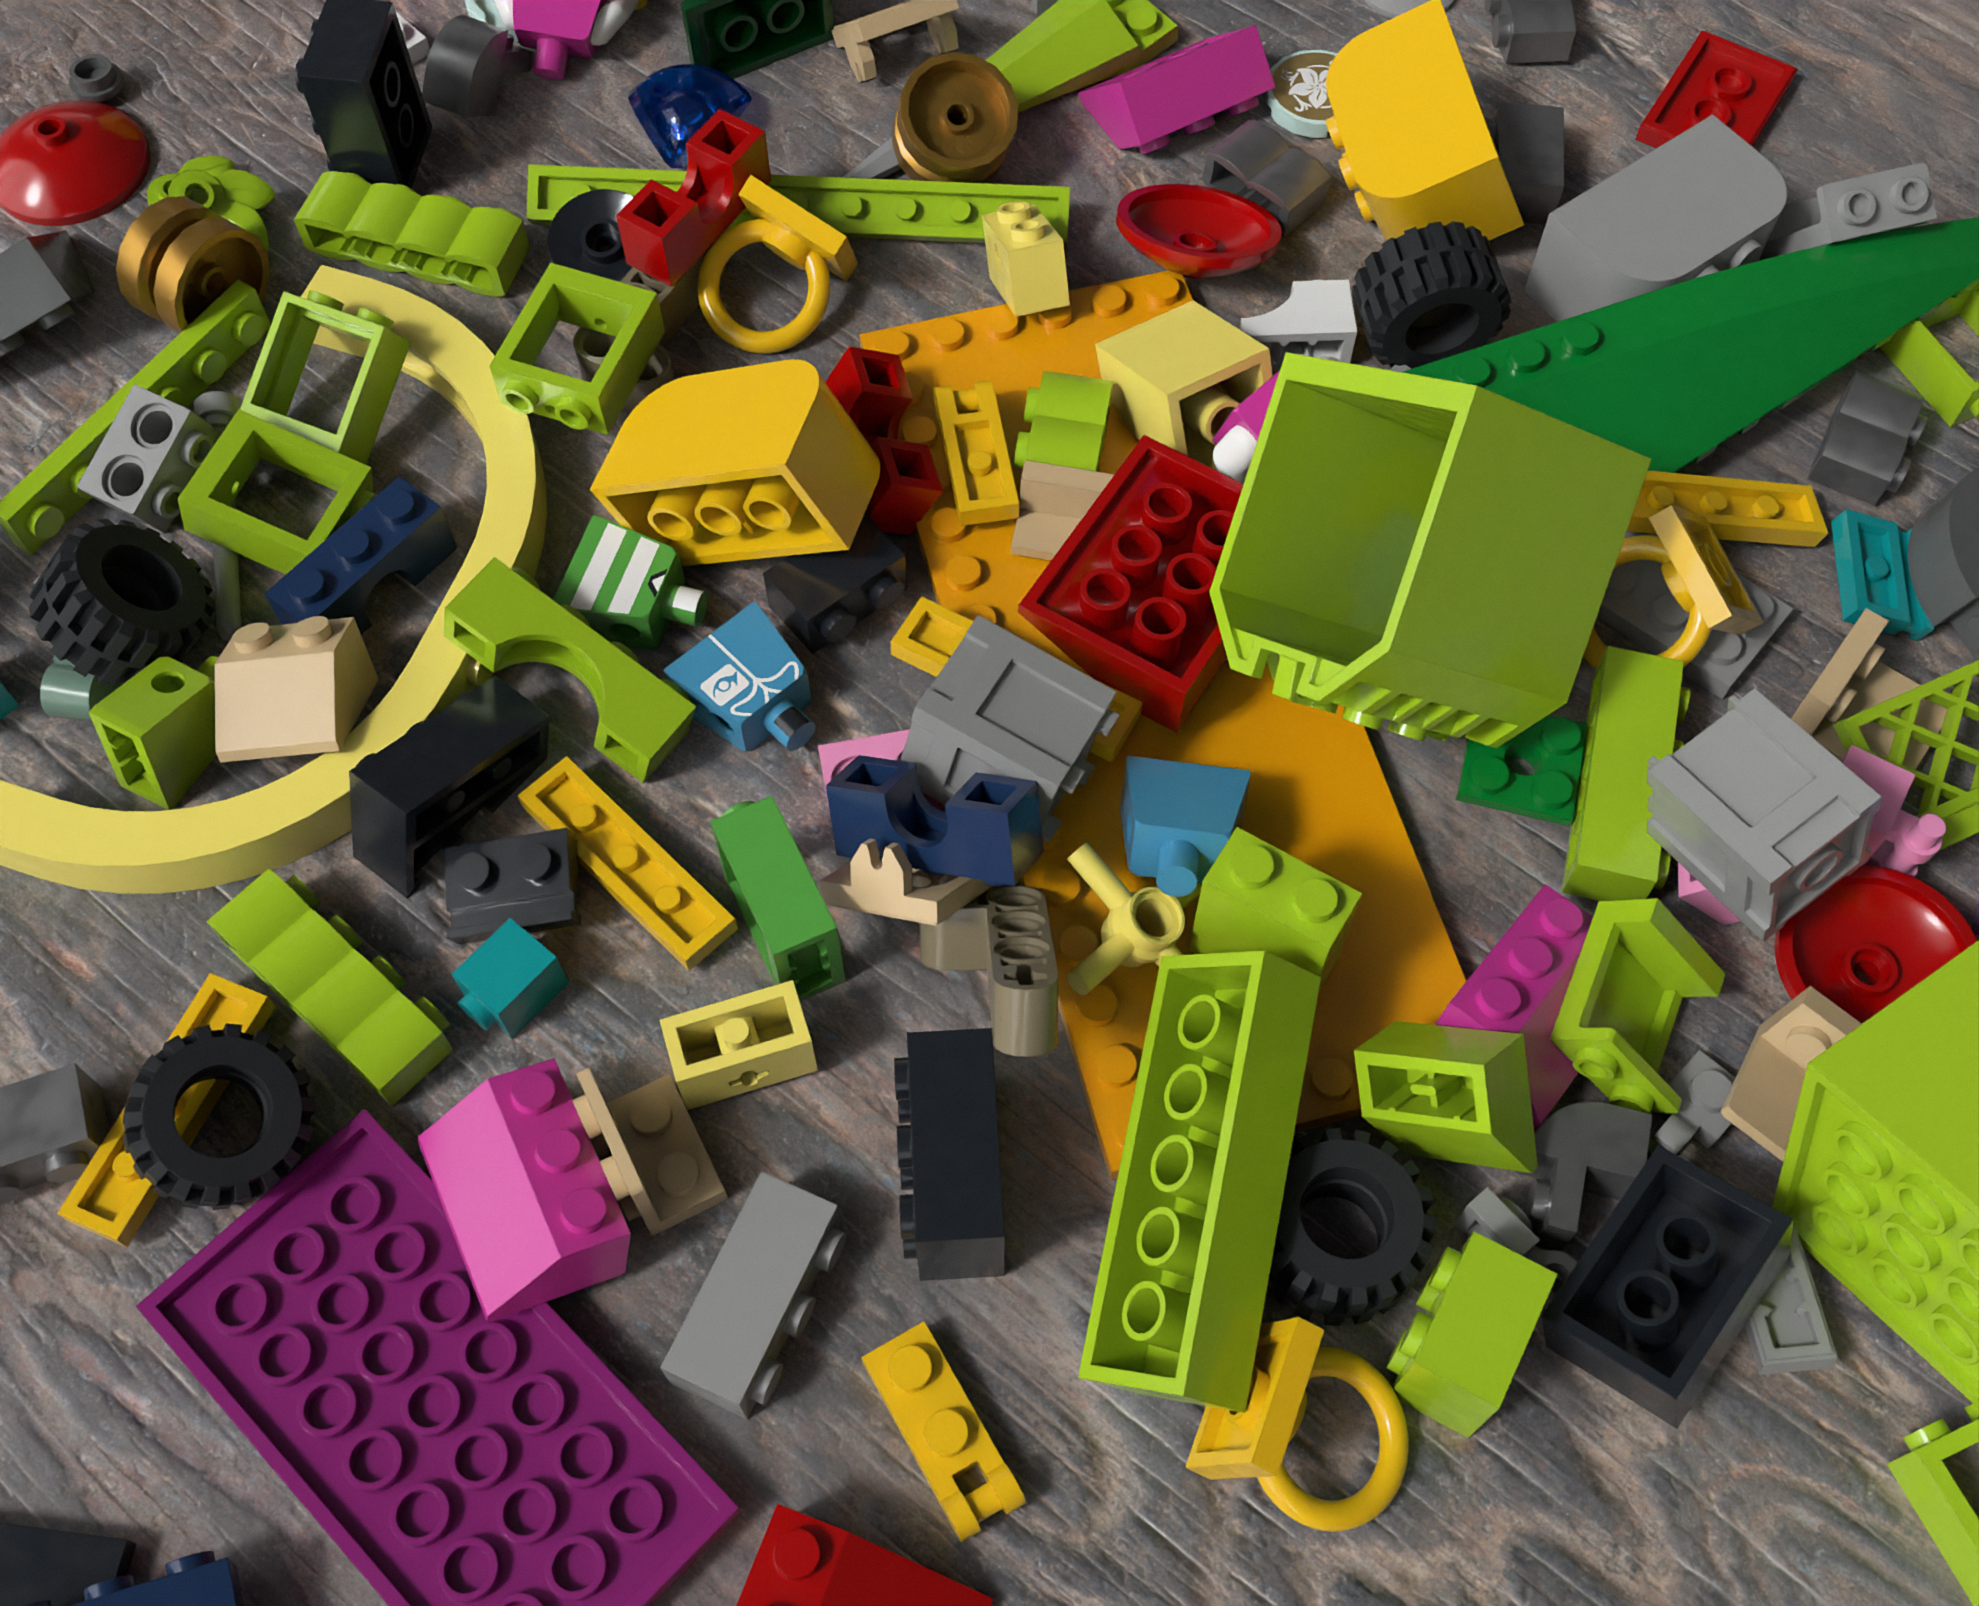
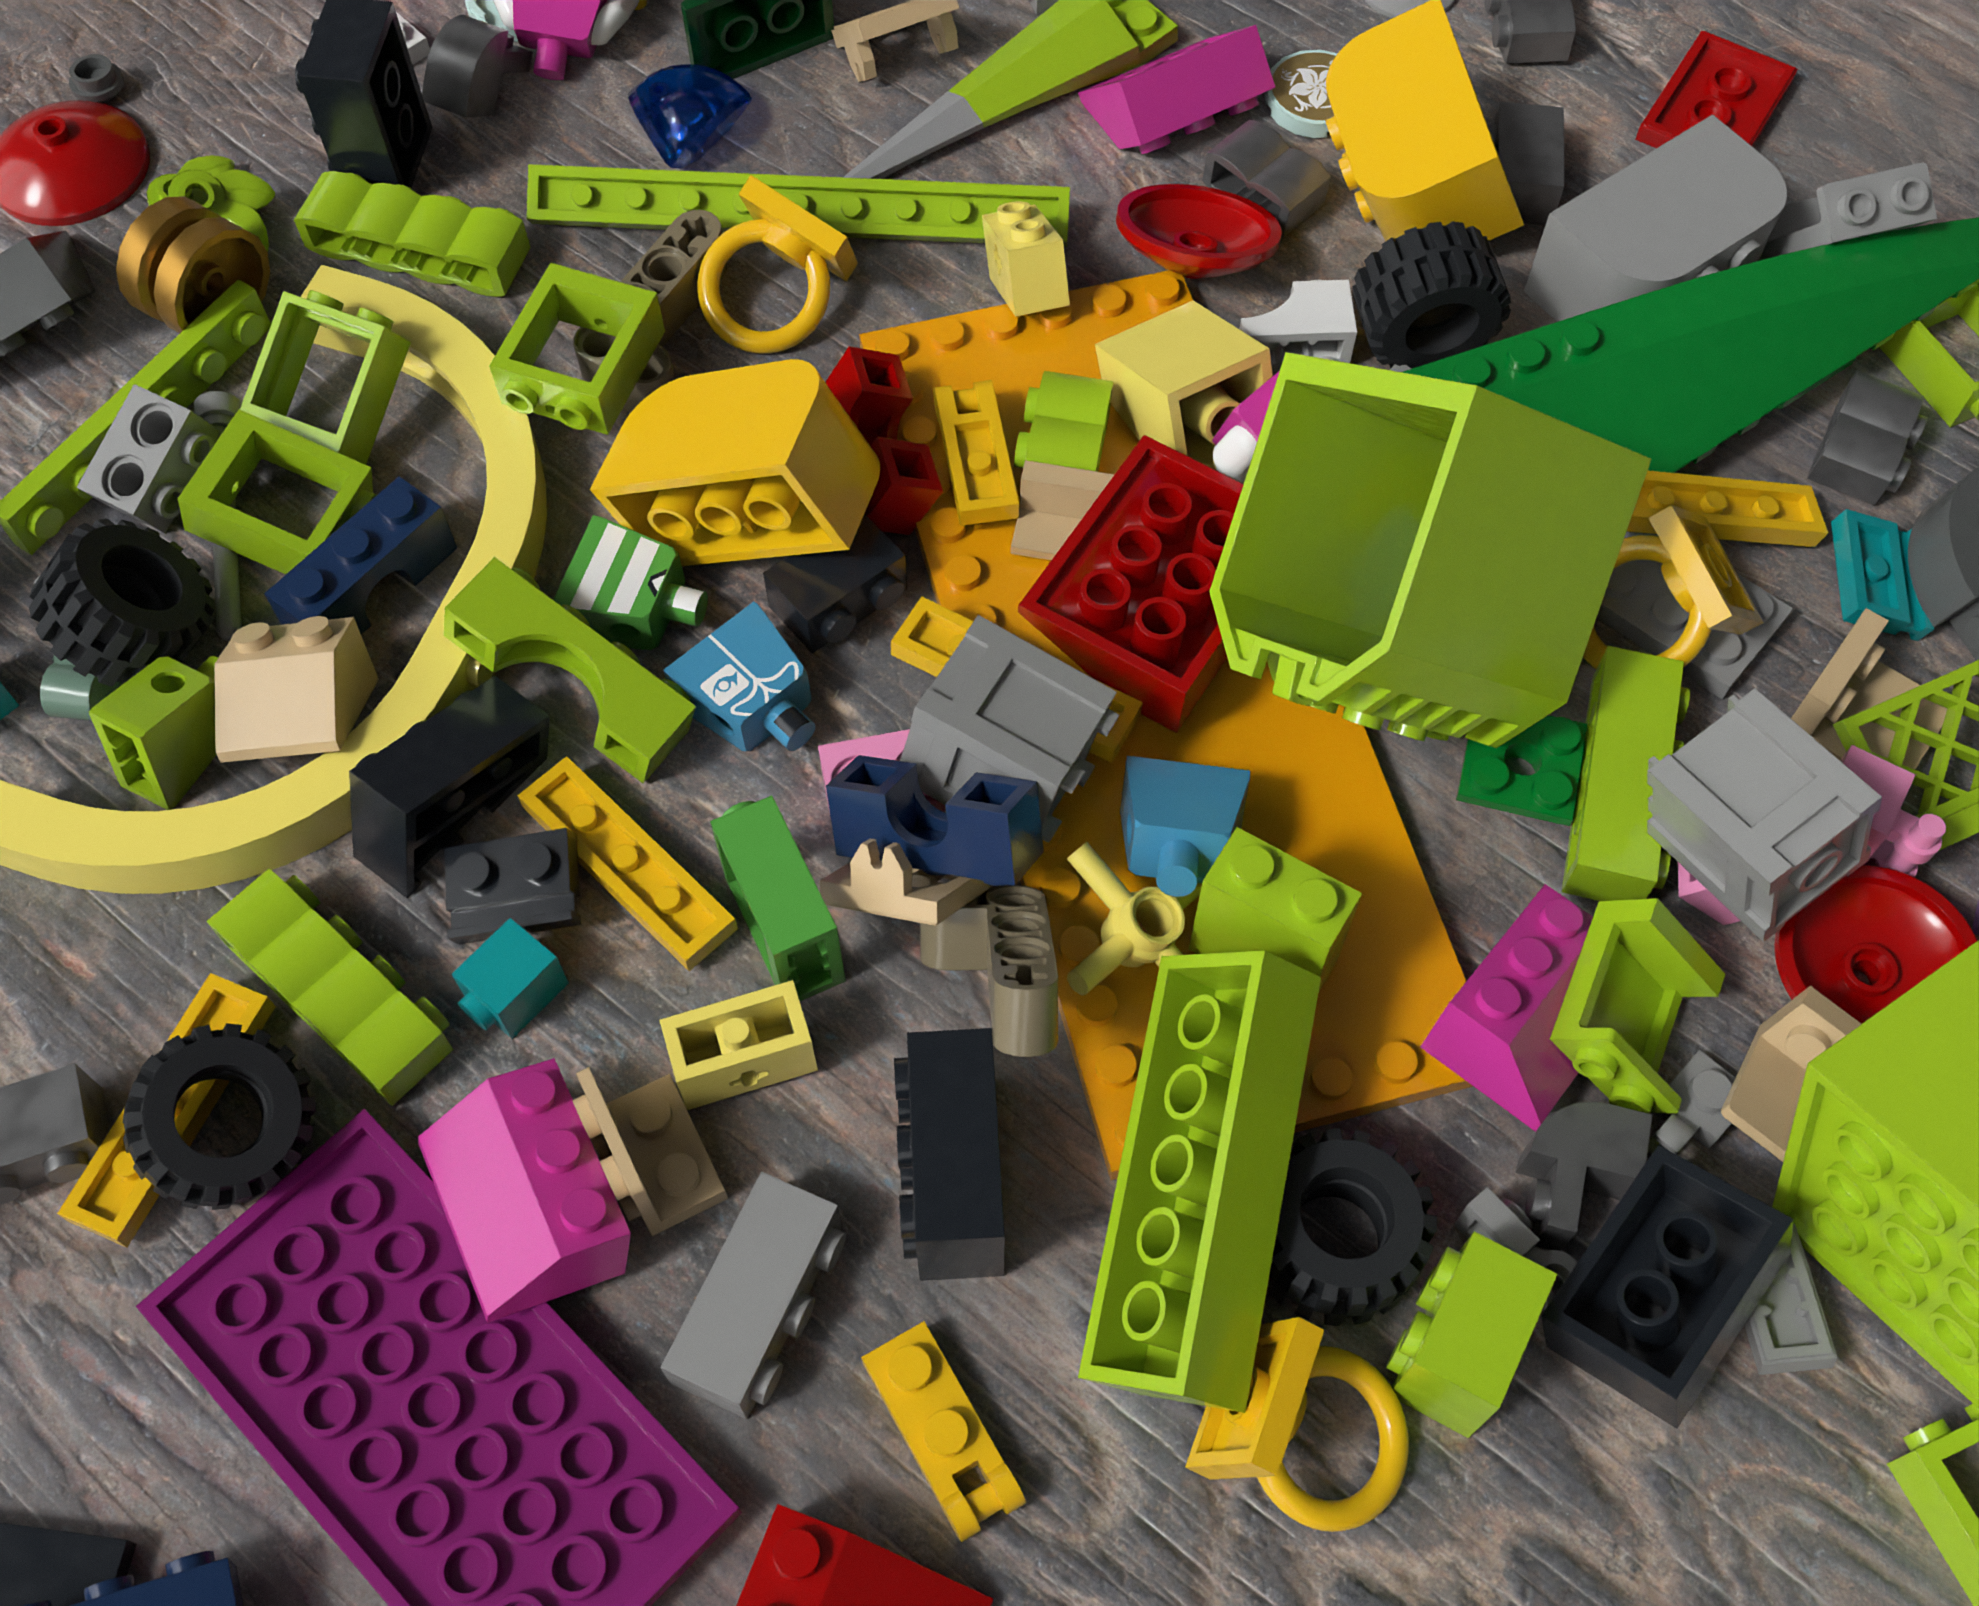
black dish [547,189,633,282] -> none
red arch [616,109,772,287] -> none
pearl gold wheel [892,52,1018,183] -> none
lime slope [1354,1021,1538,1173] -> none

